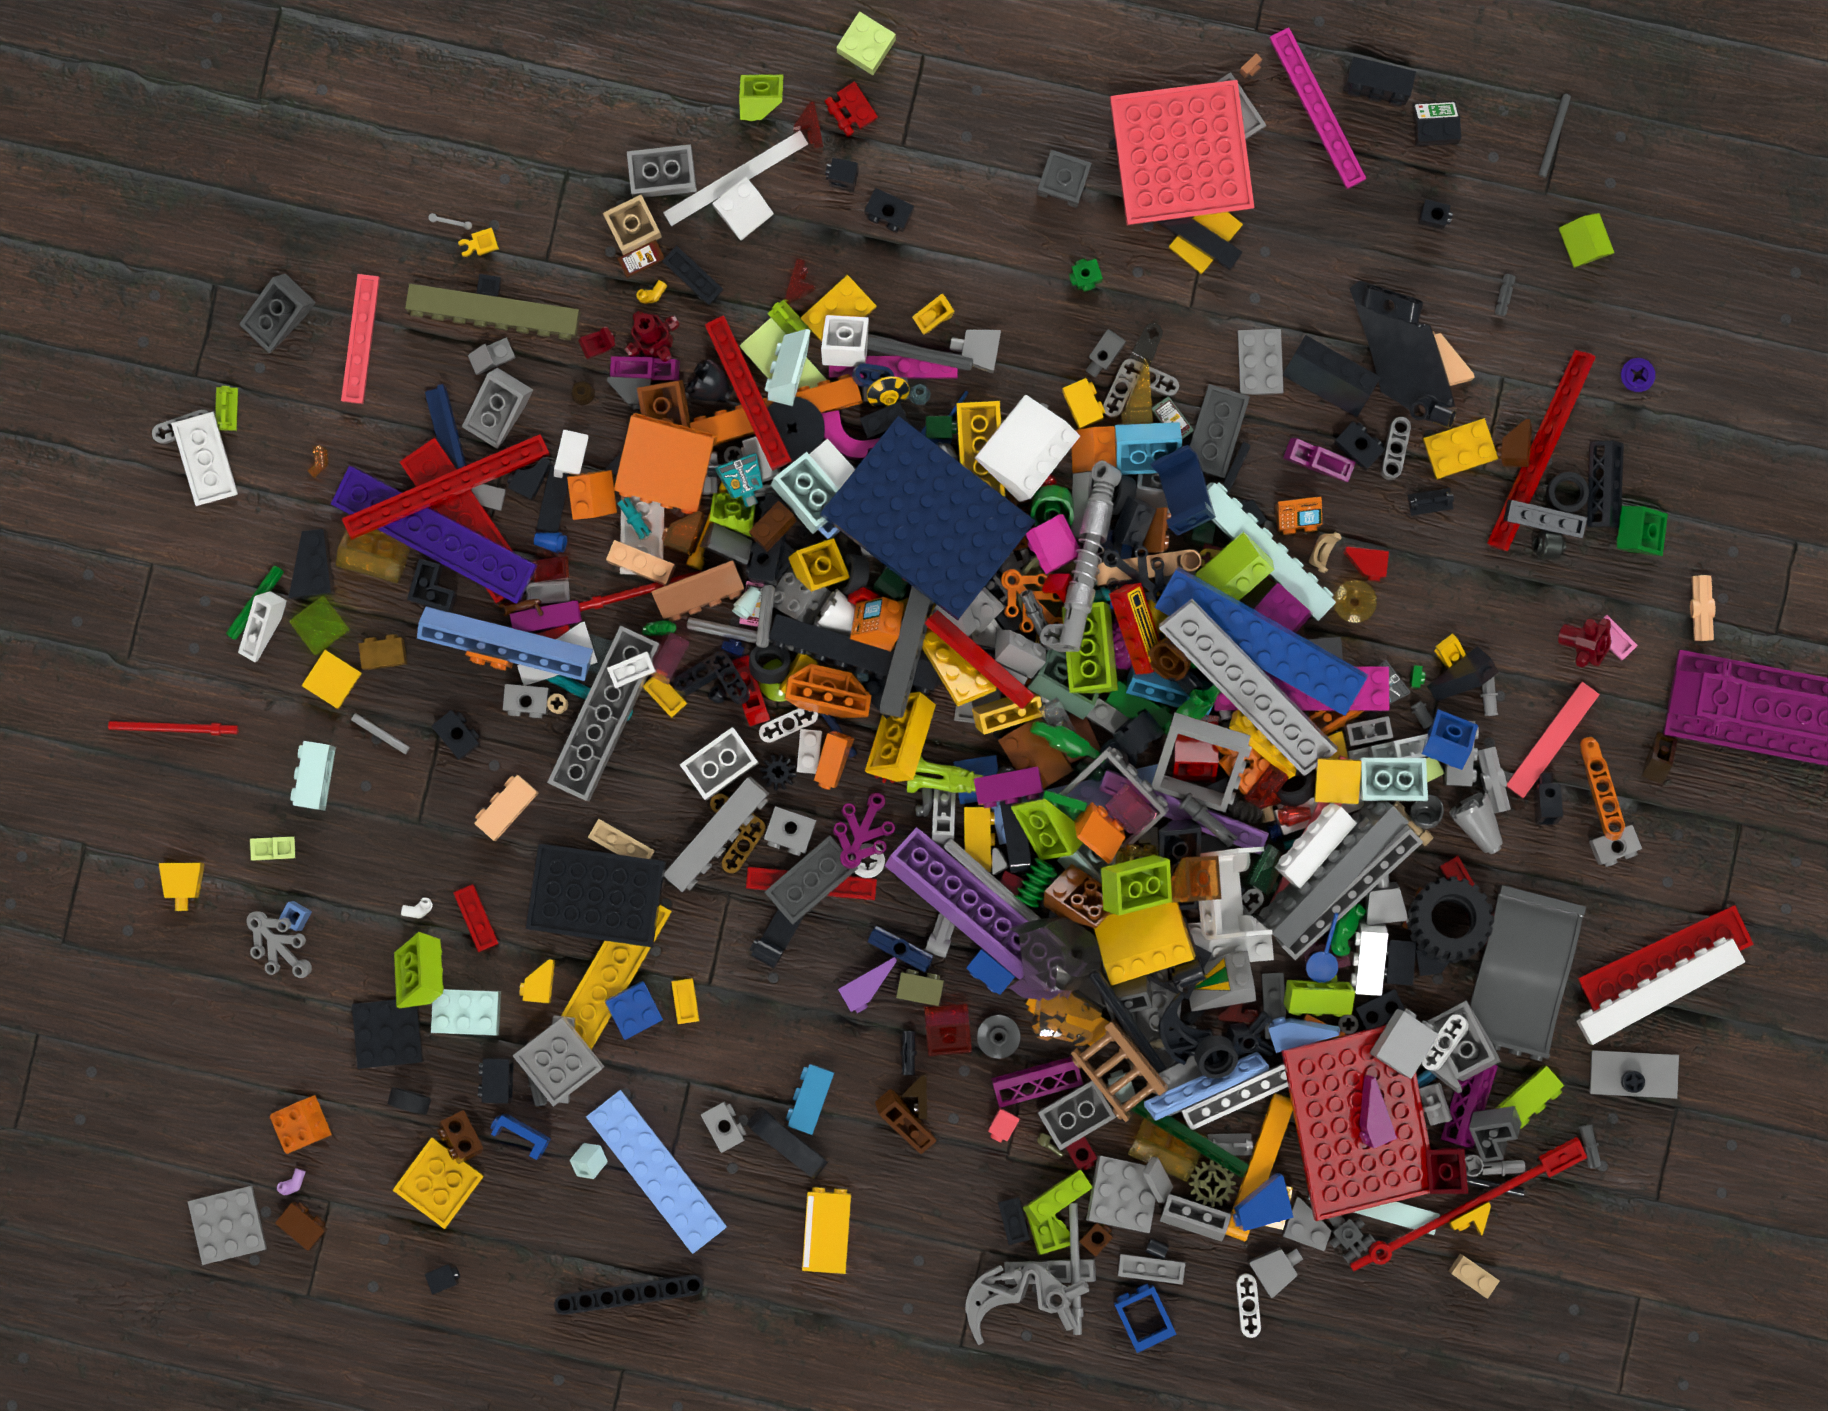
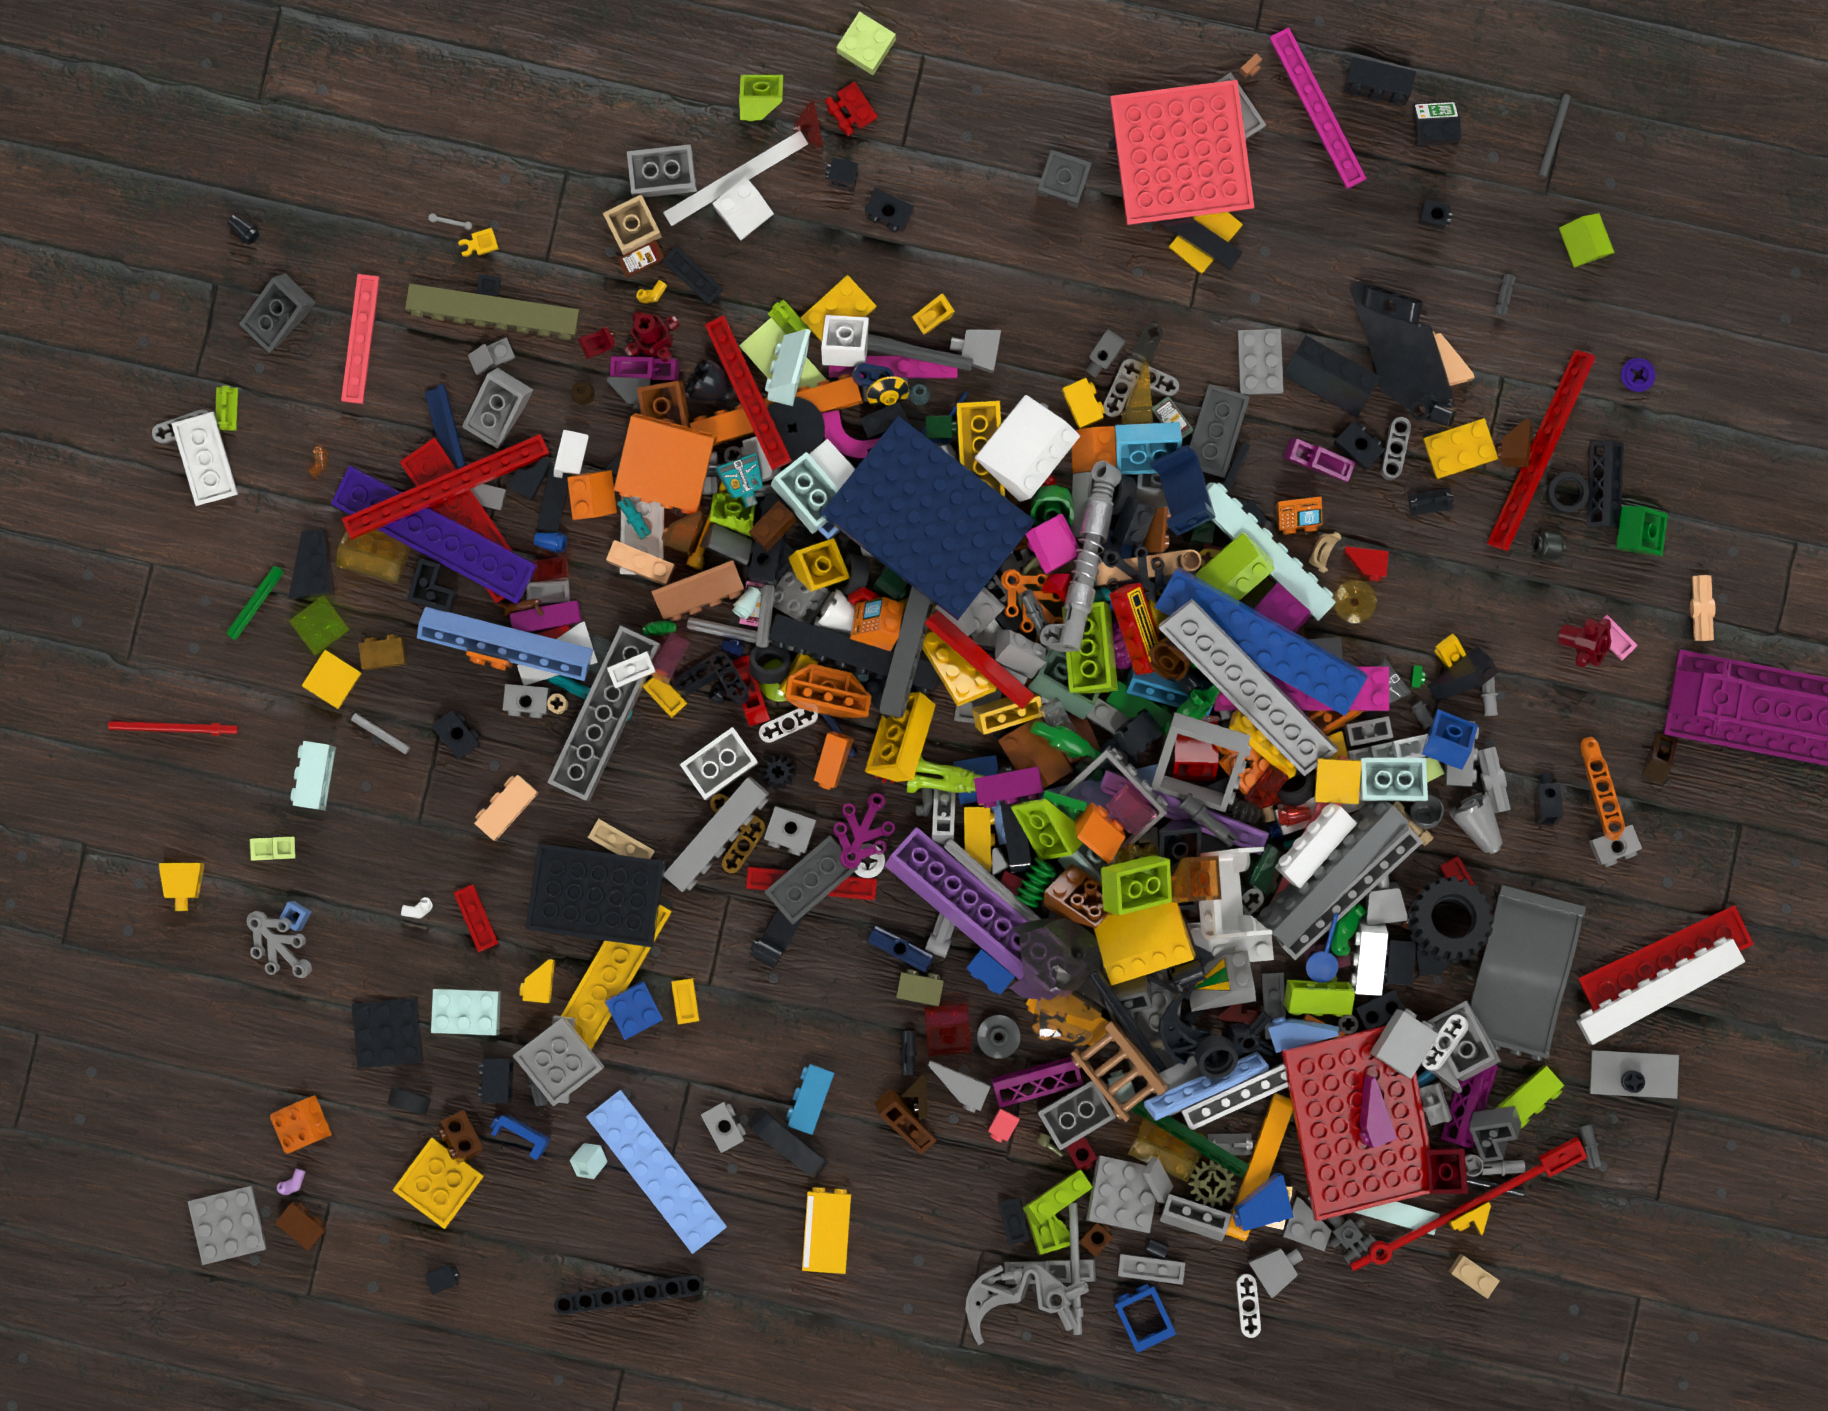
white slope [238,591,287,662] -> none
lime slope [394,932,444,1008] -> none
red bar [579,570,701,612] -> none
clear red slope [785,258,816,304] -> none
white plate [797,729,822,774] -> none
medium lavender slope [838,957,897,1013] -> none
green brick [1069,259,1103,292] -> none
plate [1503,500,1587,539] -> none
coral tile [1507,682,1600,798] -> none
none -> black cone [227,215,259,245]
none -> light grey slope [928,1060,990,1113]

